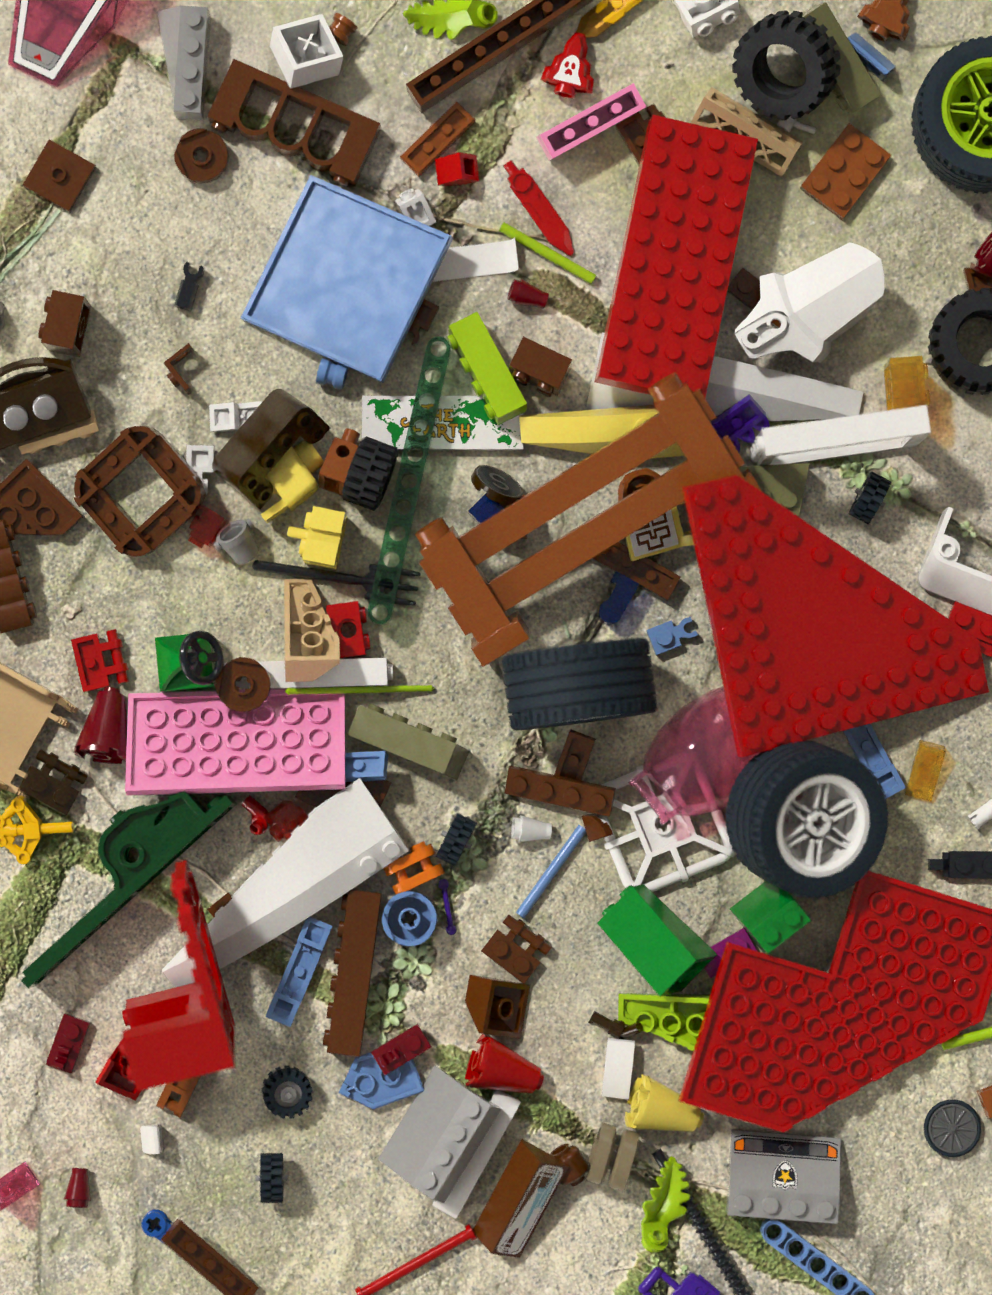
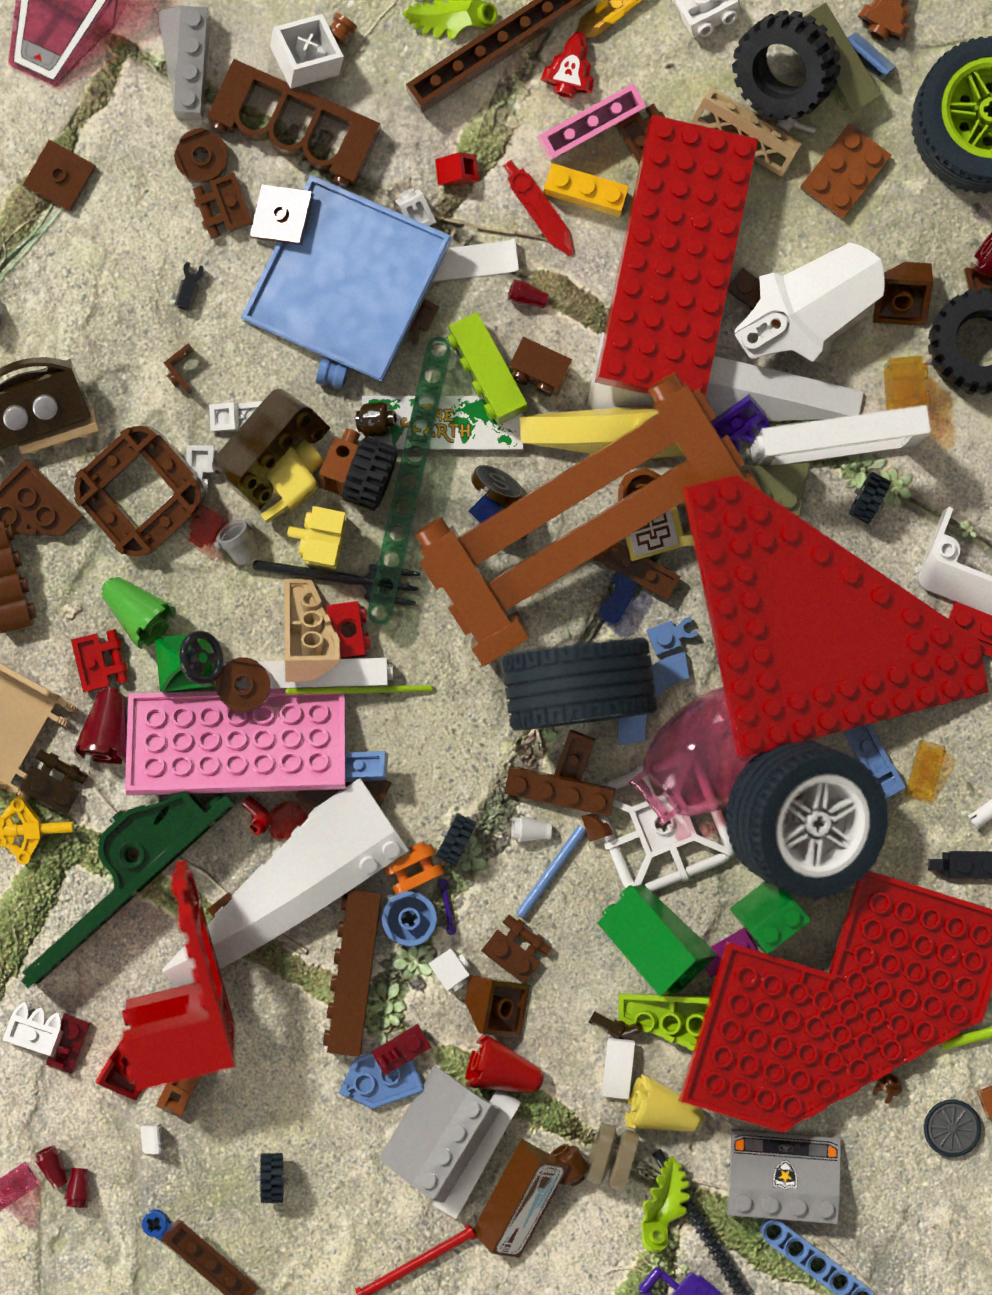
reddish brown brick [38,290,91,357] -> none
black wheel [262,1066,313,1119] -> none
medium blue slope [265,917,333,1027] -> none
olive wedge [347,703,469,780] -> none
dark orange tile [400,101,476,177] -> none
lime bar [499,222,597,284] -> none
none -> white plate [3,1002,63,1057]
none -> dark red cone [35,1145,68,1188]
none -> bright green cone [101,577,176,649]
none -> reddish brown plate [192,172,253,239]
none -> plate [250,185,314,245]
none -> dark brown head [356,402,397,438]
none -> white brick [428,947,471,991]
none -> yellow brick [544,163,629,218]
none -> medium blue tile [618,652,690,745]
none -> reddish brown slope [873,262,933,326]
none -> reddish brown plate [873,1073,903,1104]

